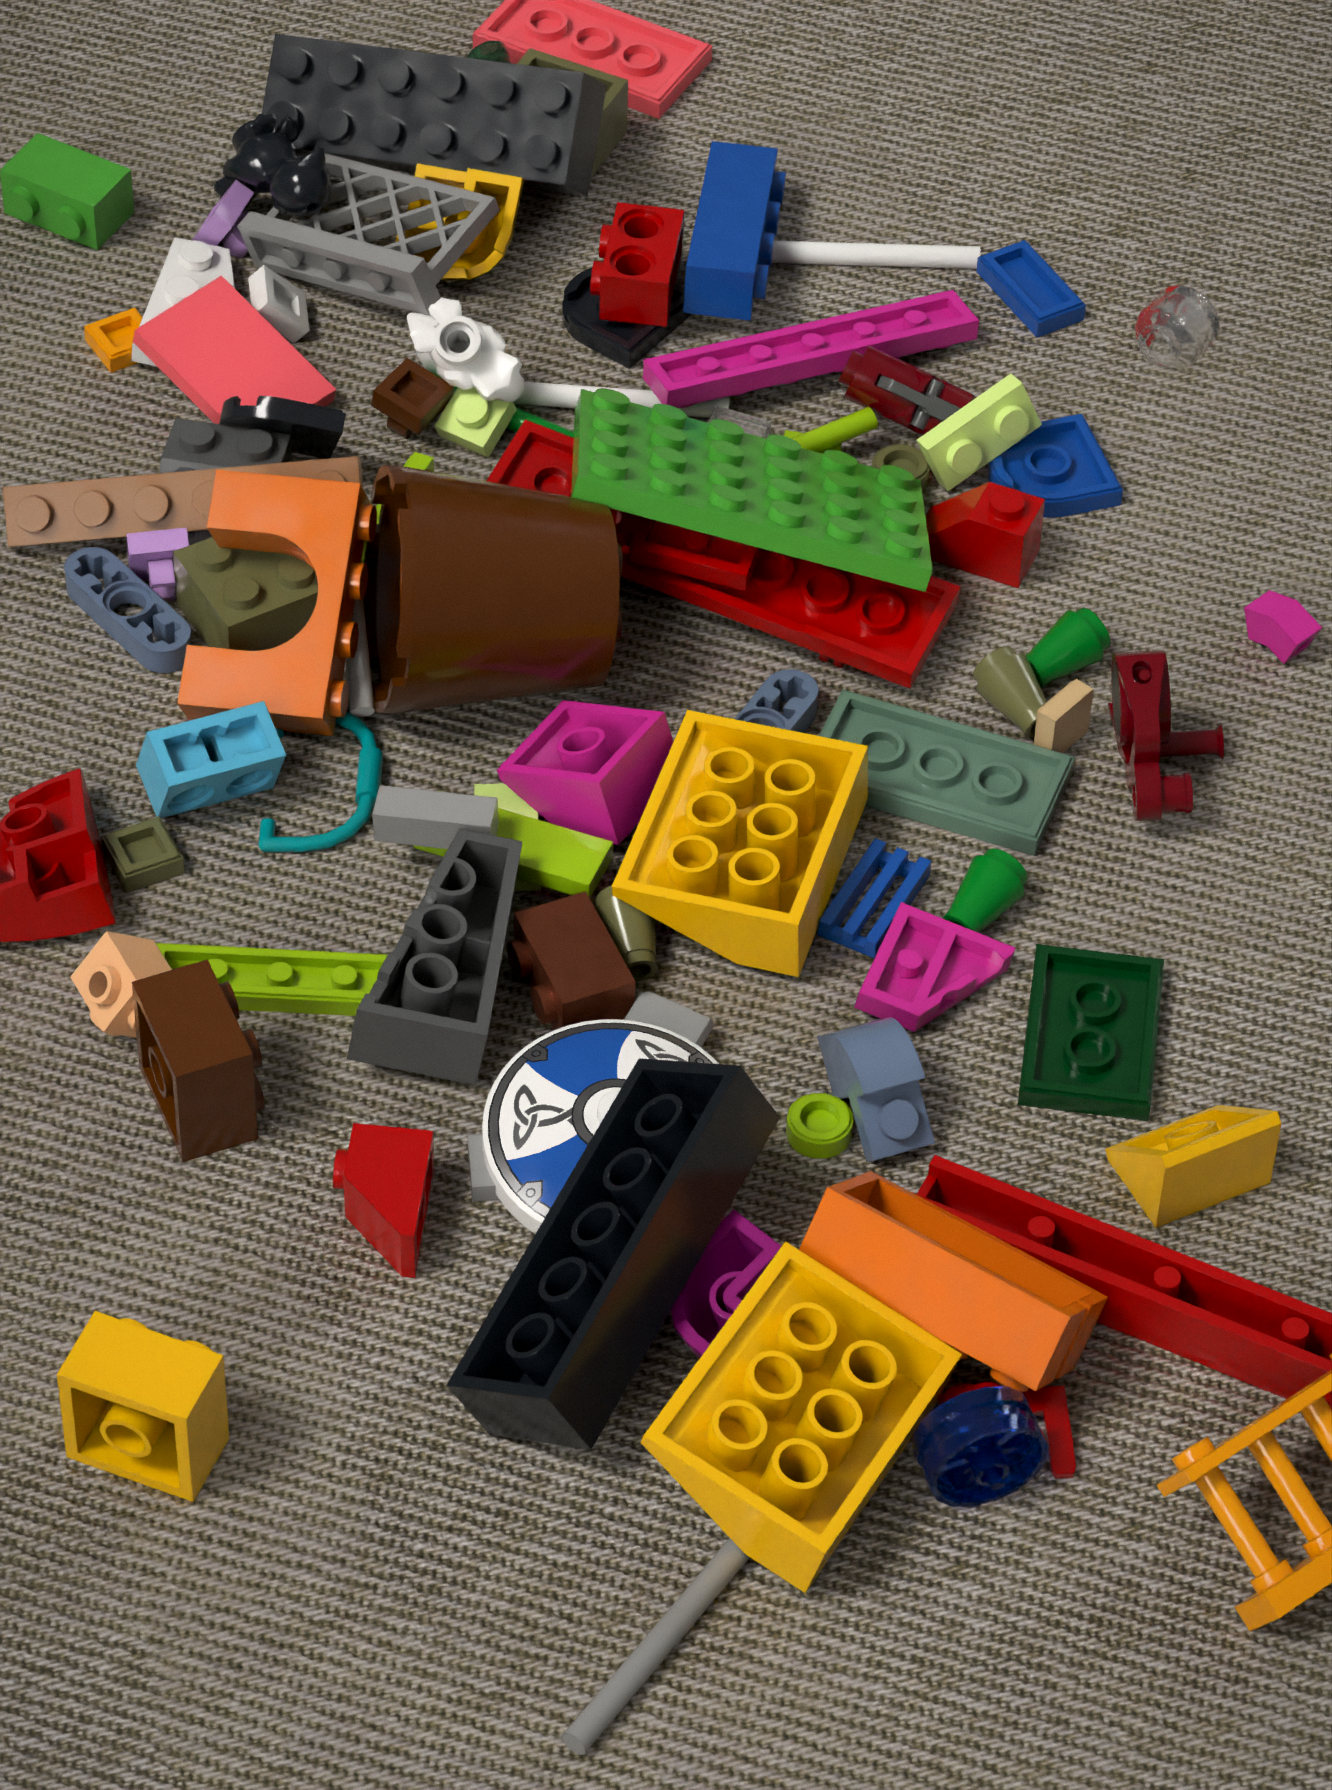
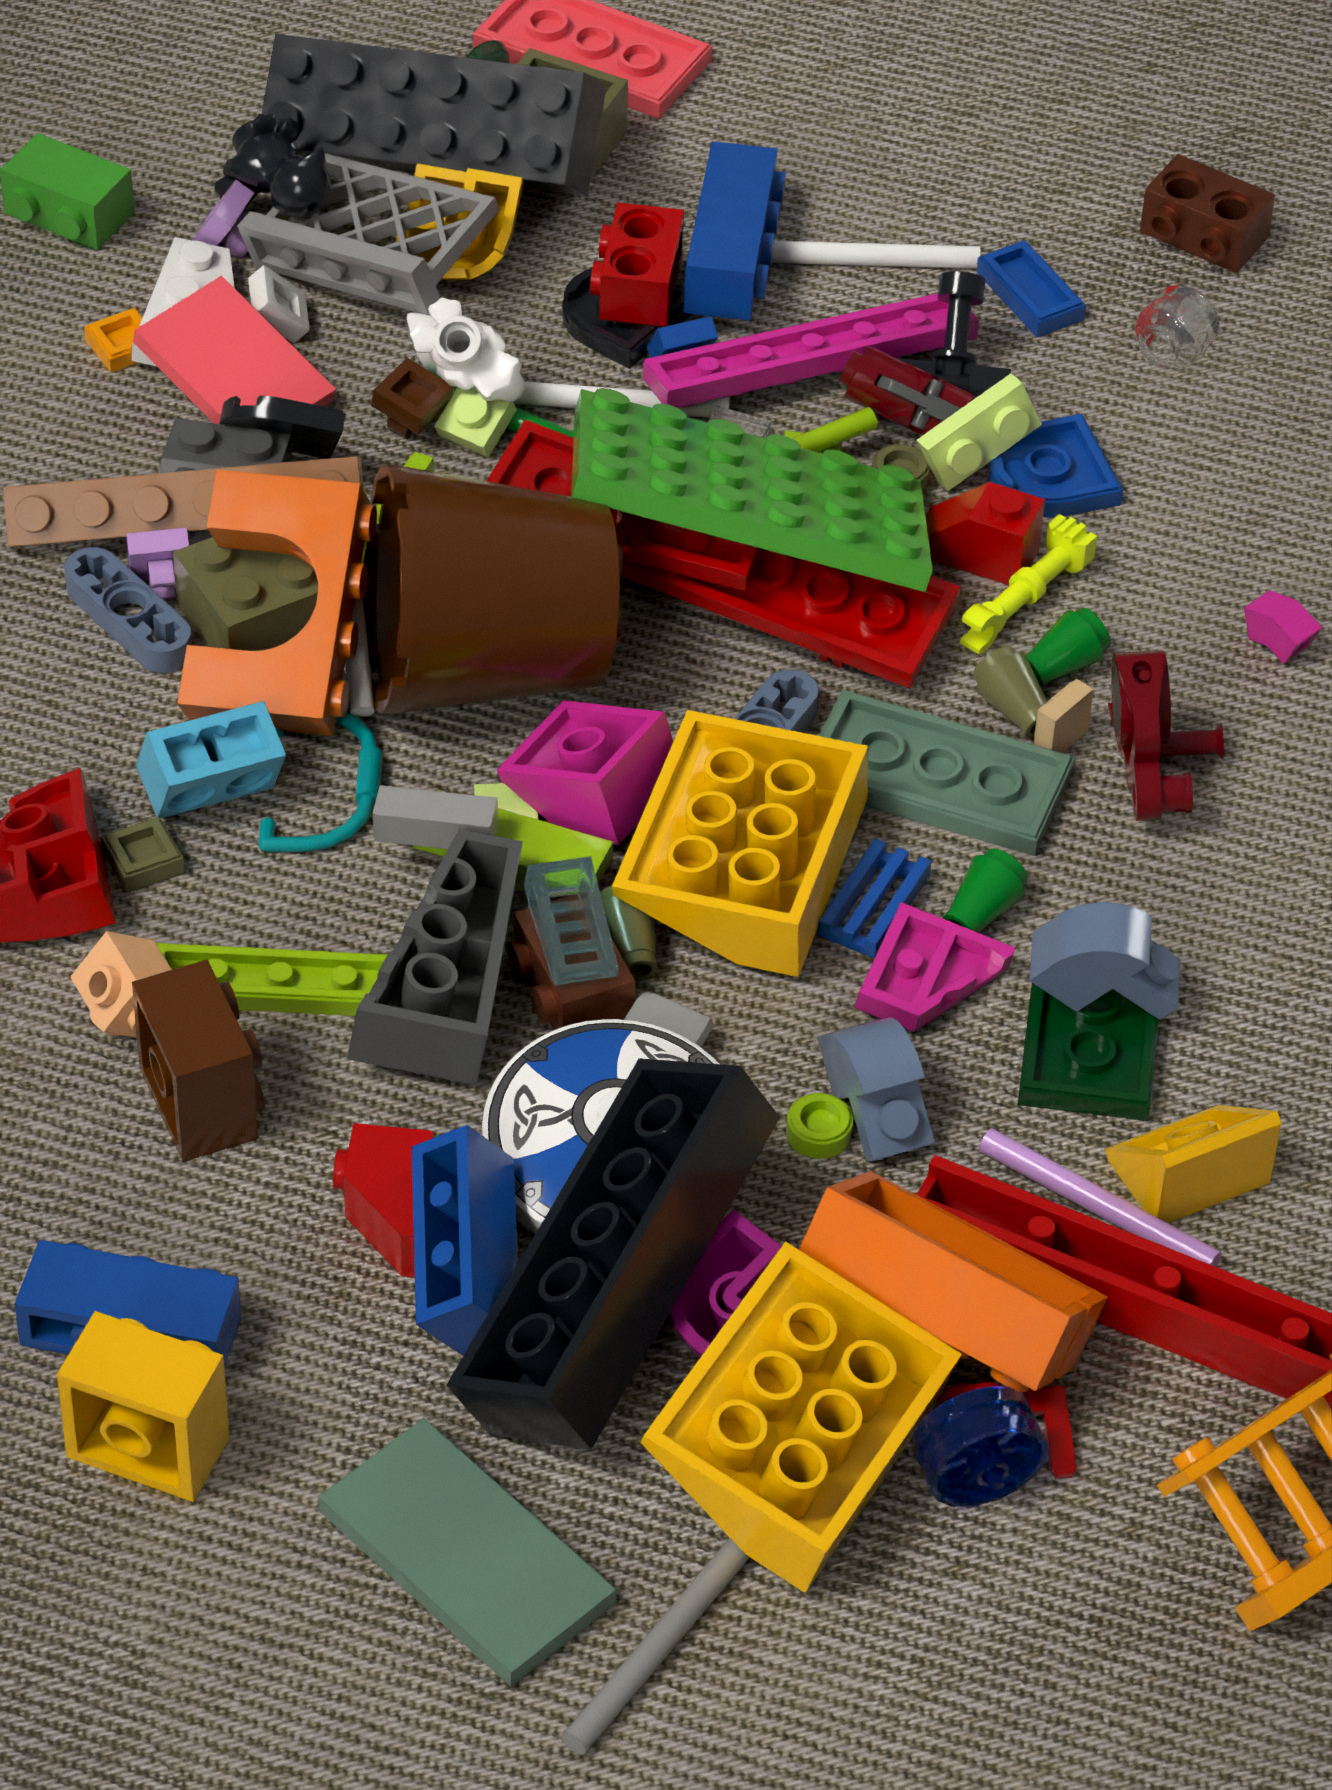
none -> blue brick [15,1239,241,1368]
none -> sand green tile [318,1418,617,1687]
none -> blue brick [411,1125,518,1356]
none -> clear light blue slope [524,856,619,985]
none -> blue tile [647,316,718,358]
none -> black bar [897,271,1011,400]
none -> neon yellow piece [960,514,1097,655]
none -> lavender bar [979,1128,1222,1267]
none -> sand blue brick [1029,902,1180,1020]
none -> copper brick [1140,154,1275,273]

